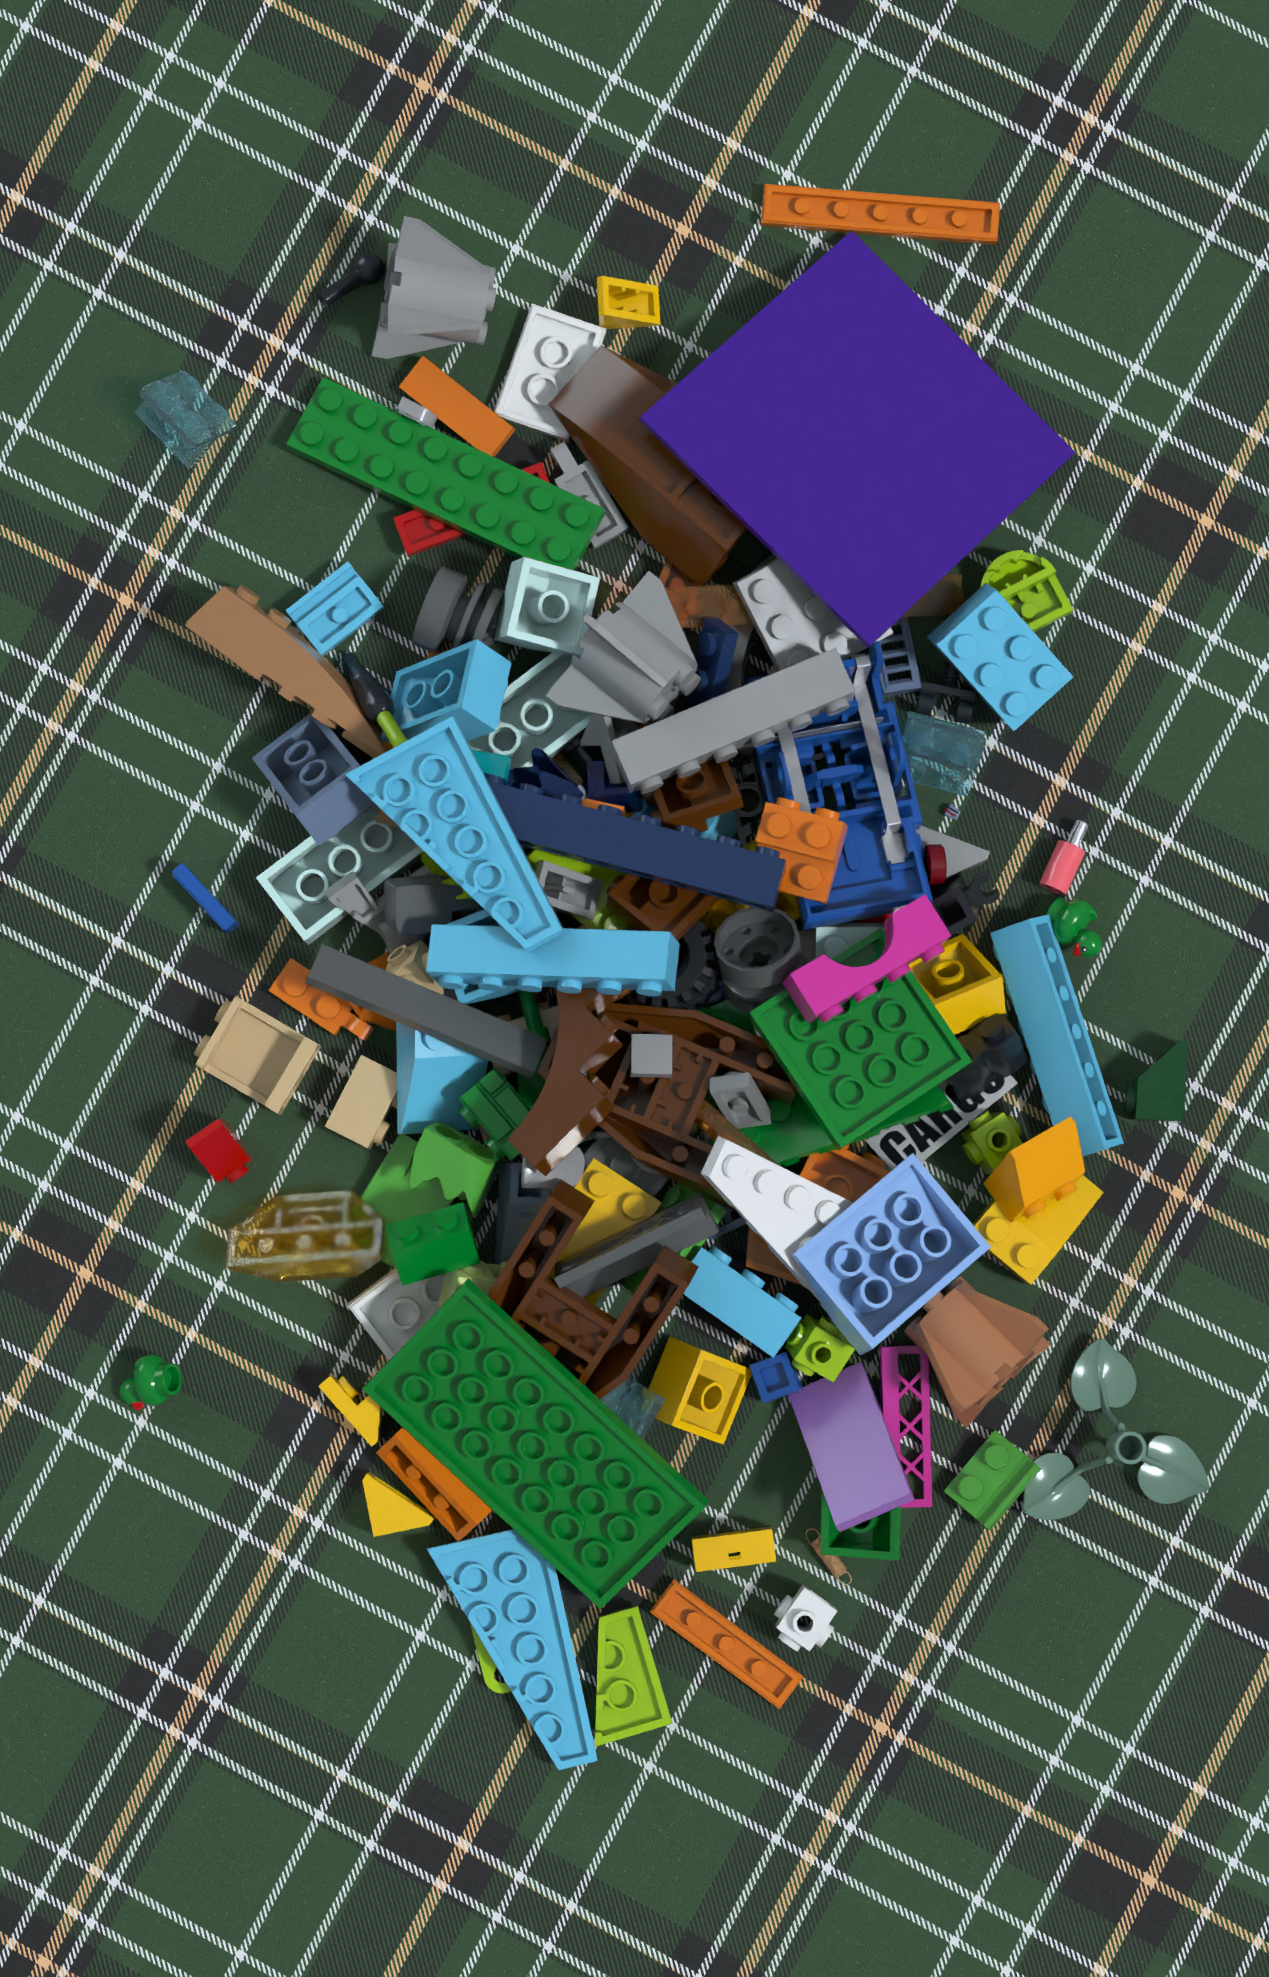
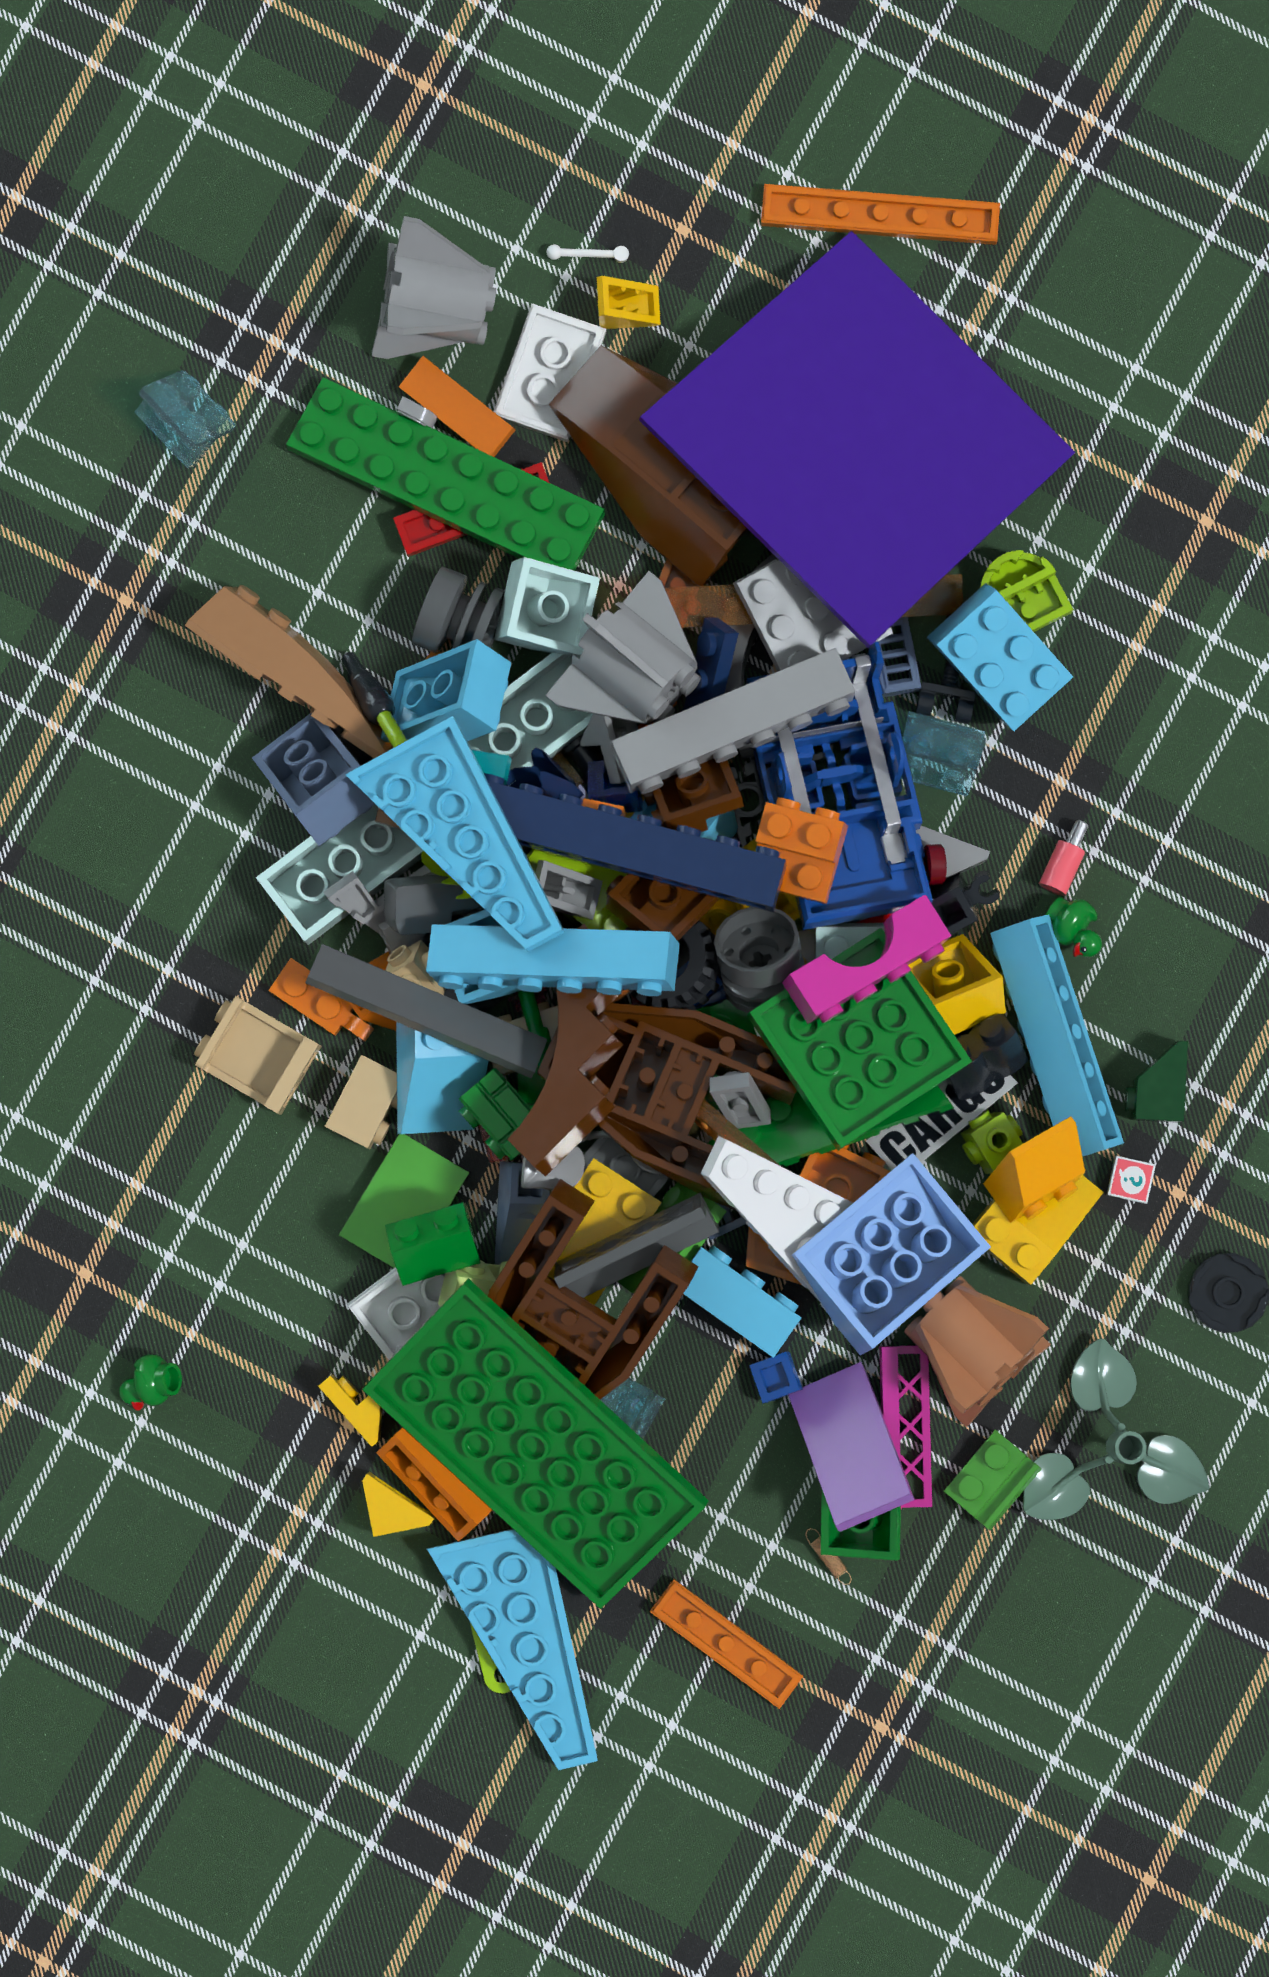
blue tile [172,863,240,933] -> none
red slope [185,1118,254,1185] -> none
clear yellow wedge [226,1190,385,1282] -> none
medium azure plate [286,562,384,656] -> none
black bar [318,253,385,307] -> none
bright green piece [402,1121,505,1217] -> none
light grey plate [550,442,629,550] -> none
lime wing [595,1605,672,1747] -> none
light grey tile [630,1034,672,1078] -> none
yellow slope [640,1337,752,1445] -> none
yellow piece [691,1526,776,1572] -> none
white brick [774,1584,837,1652] -> none
lime brick [785,1314,855,1383] -> none
sand blue piece [943,804,961,820] -> none
none -> white hinge [546,244,629,263]
none -> tile [1106,1156,1156,1204]
none -> black tile [1188,1253,1269,1333]

